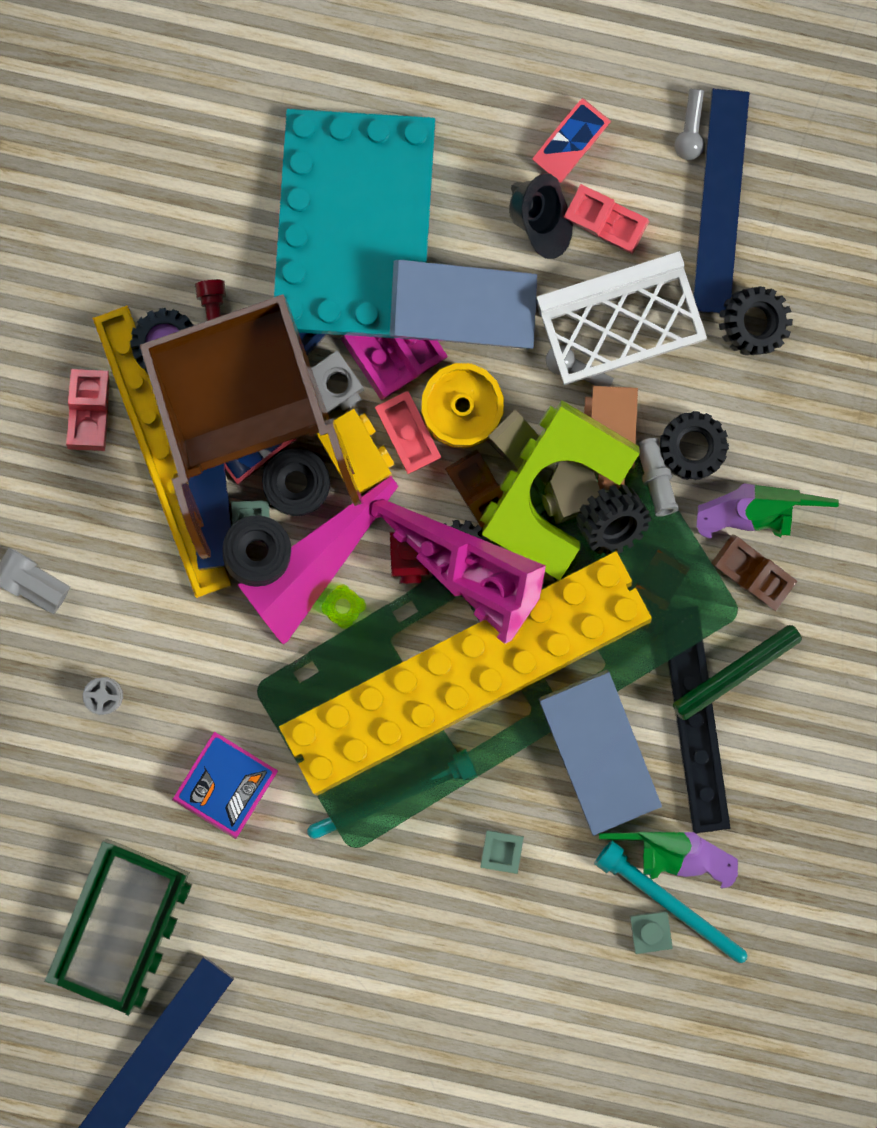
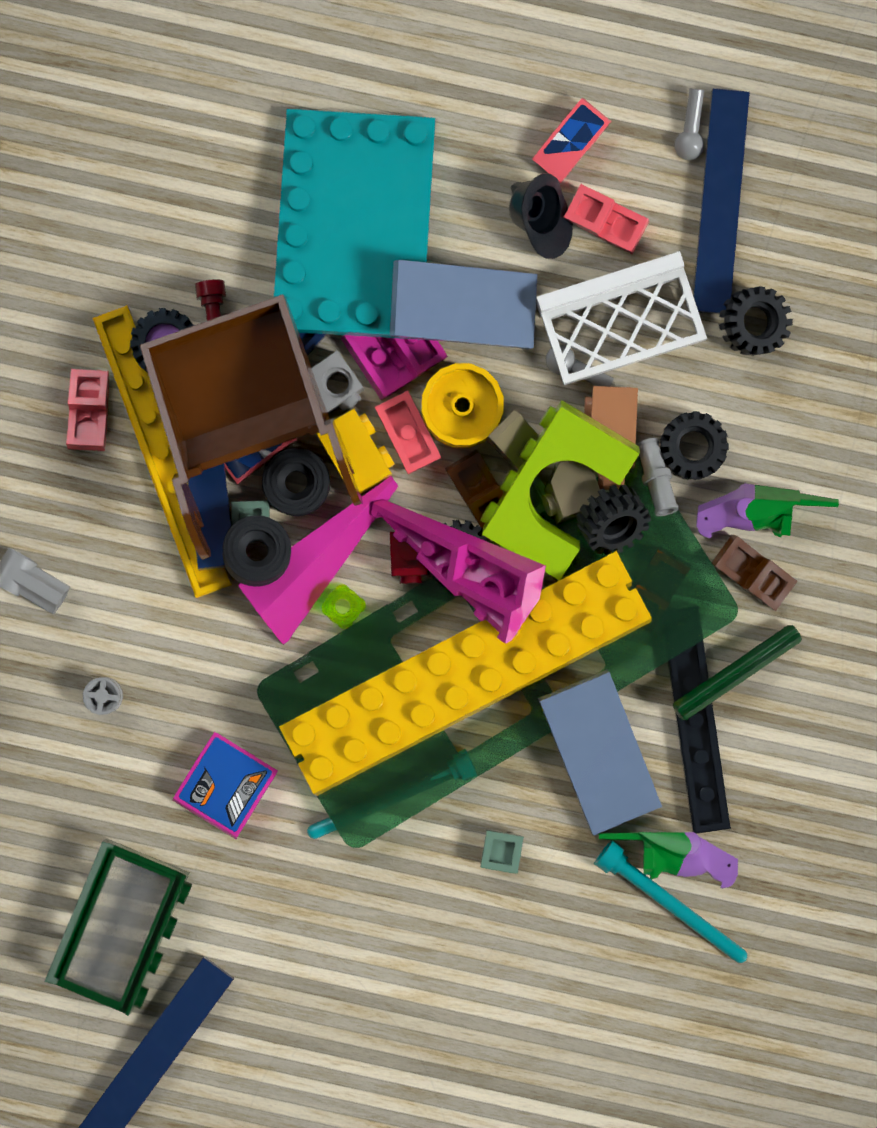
sand green plate [629,910,673,954] -> none

